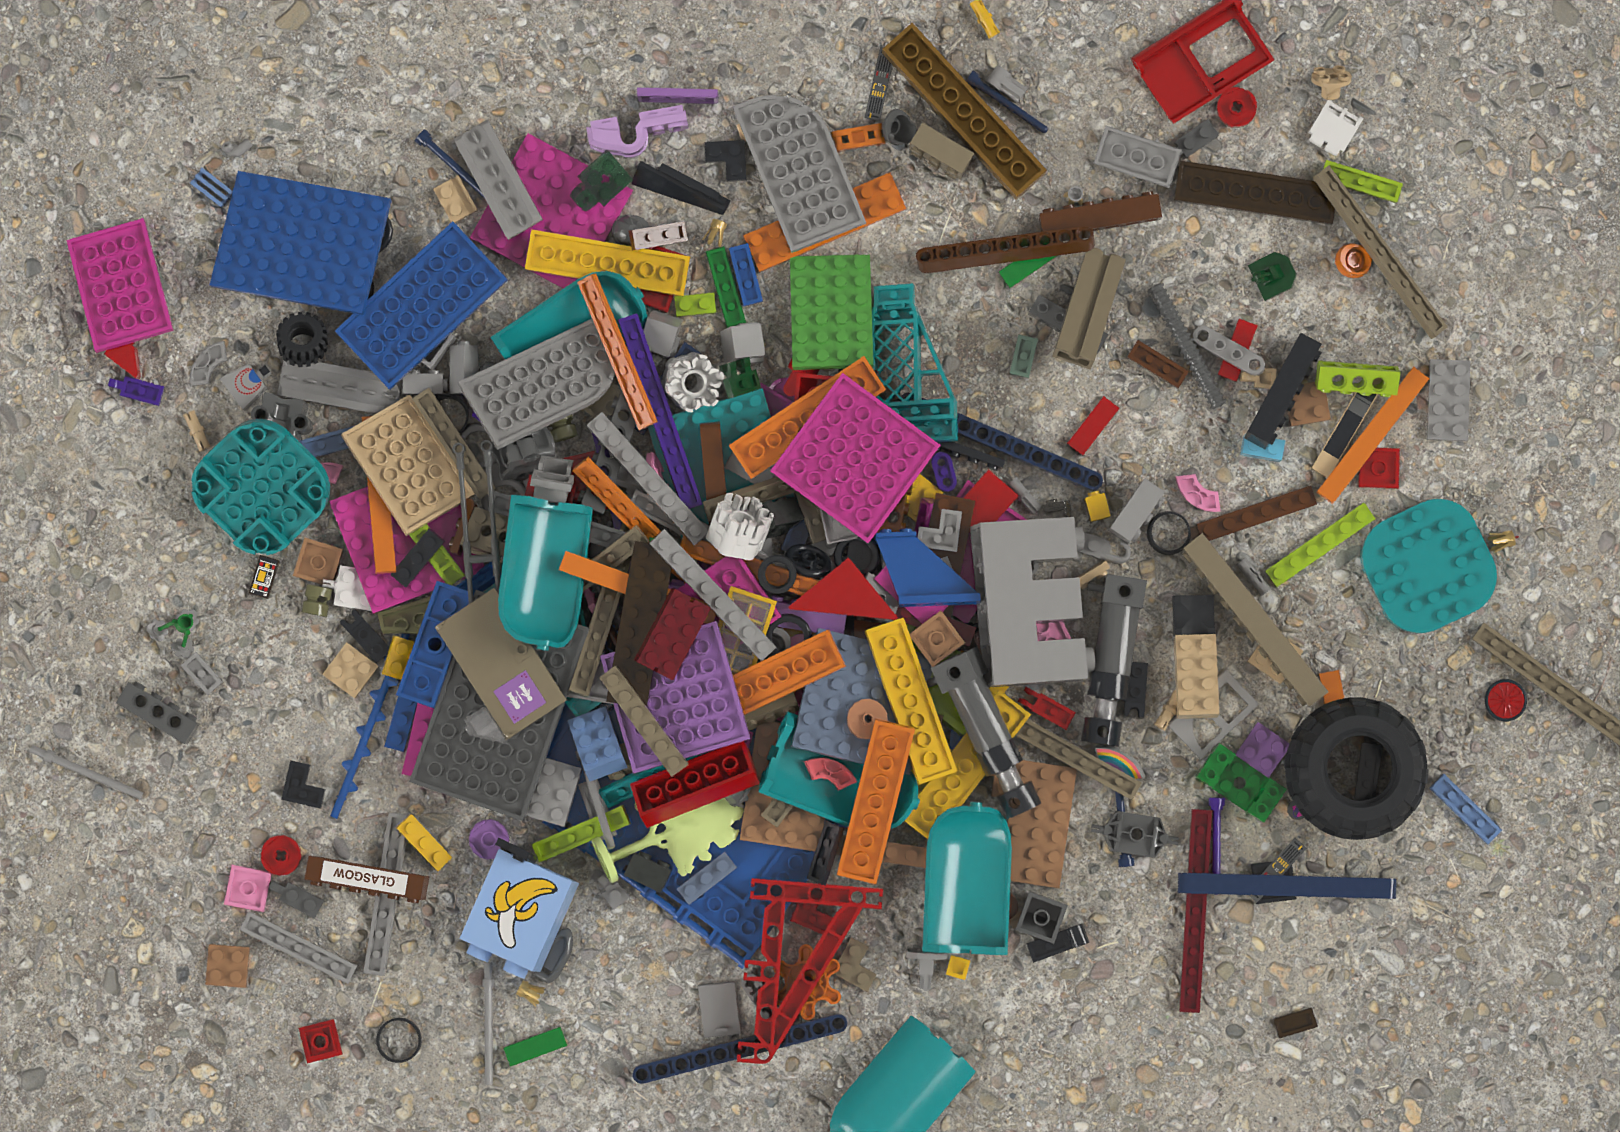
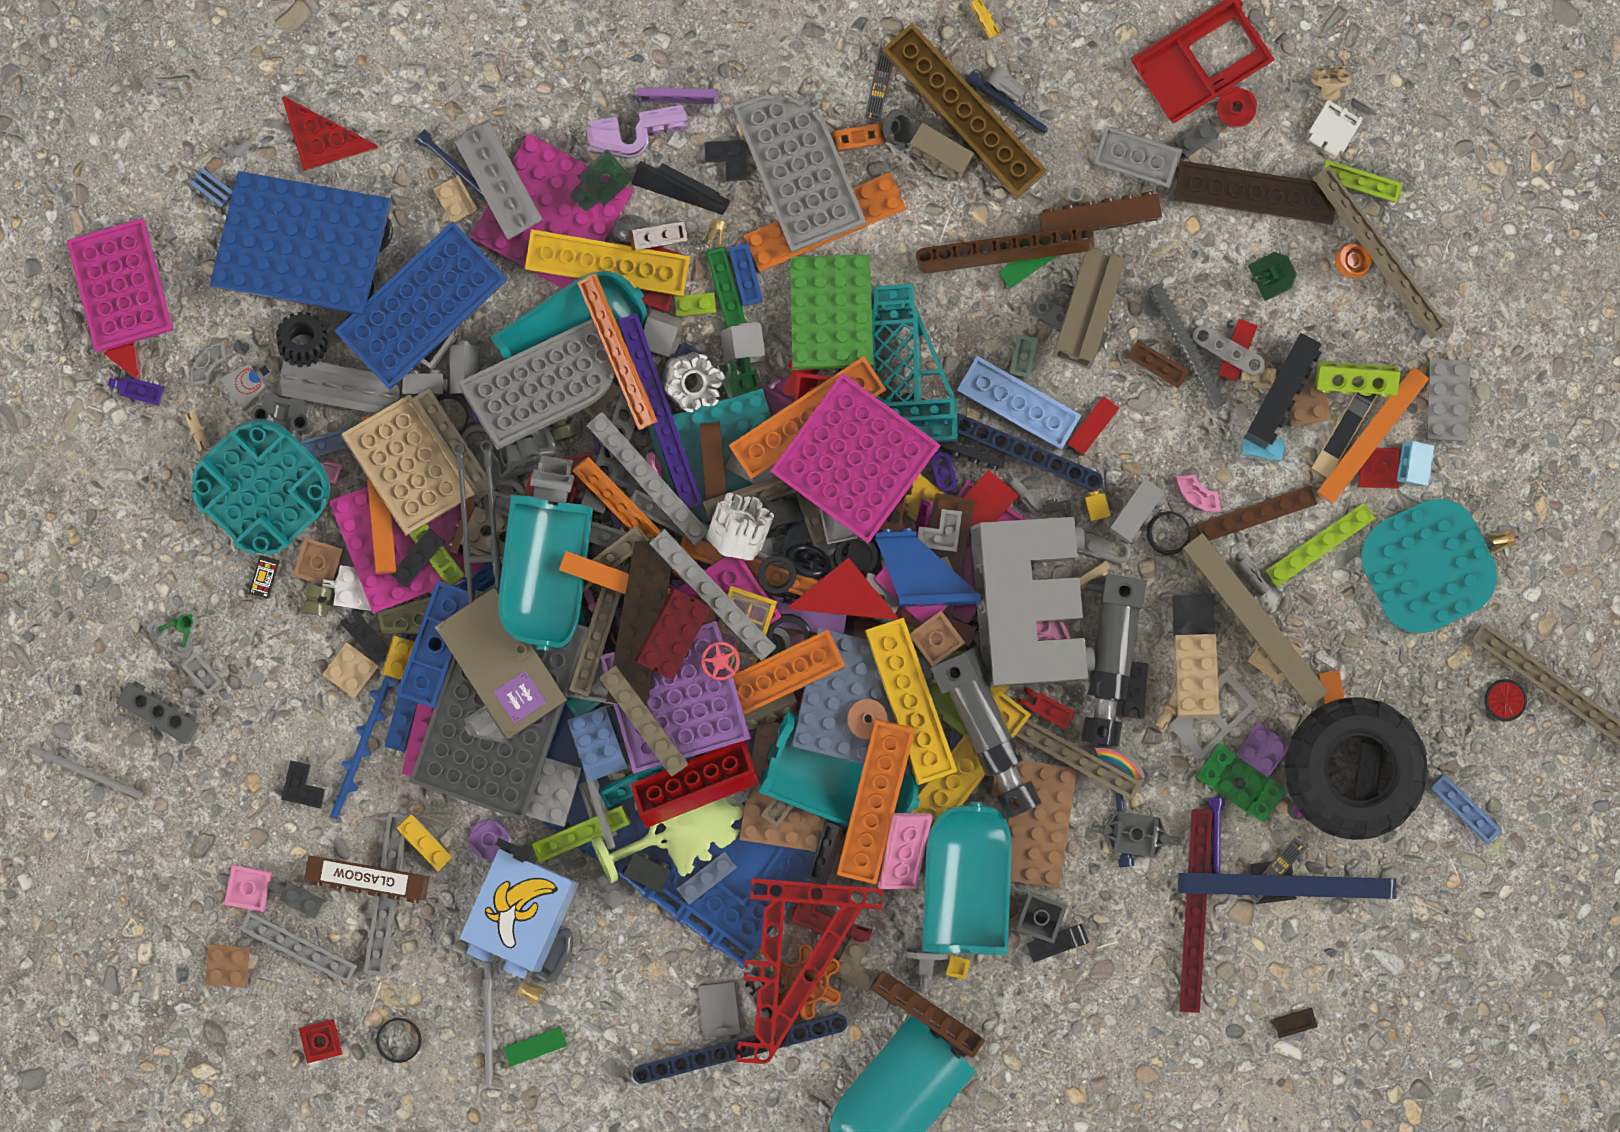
red plate [261,835,302,875] -> none
coral tile [804,758,857,790] -> none
none -> red tile [282,96,378,171]
none -> coral wheel [702,642,740,680]
none -> dark red plate [850,923,873,942]
none -> reddish brown window [870,970,985,1059]
none -> bright pink tile [877,813,933,889]
none -> light blue plate [957,356,1081,450]
none -> medium azure brick [1397,441,1434,486]

